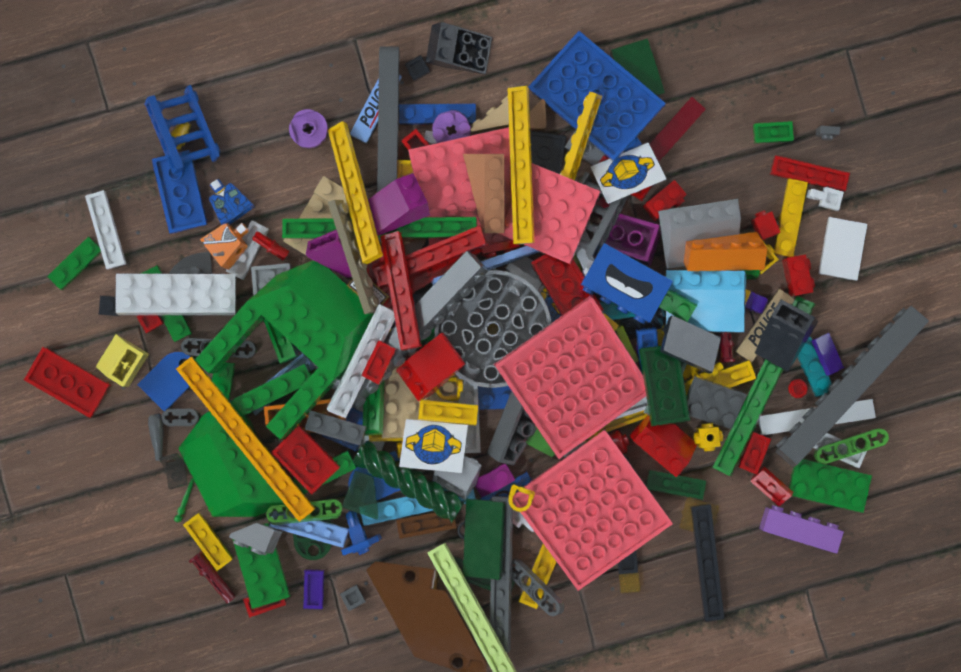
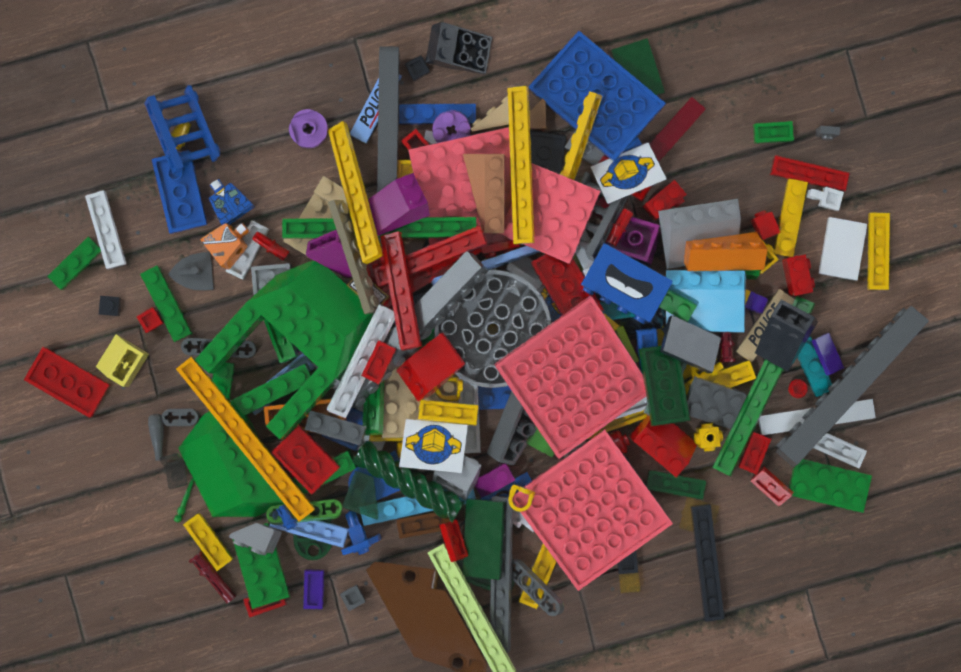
white brick [116,274,236,315] -> none
blue tile [137,352,192,411] -> none
medium lavender brick [759,505,844,554] -> none
bright green beam [814,429,889,464] -> none
none -> blue pin [276,504,298,530]
none -> red plate [439,519,468,562]
none -> red axle [605,208,633,247]
none -> yellow plate [868,213,890,290]

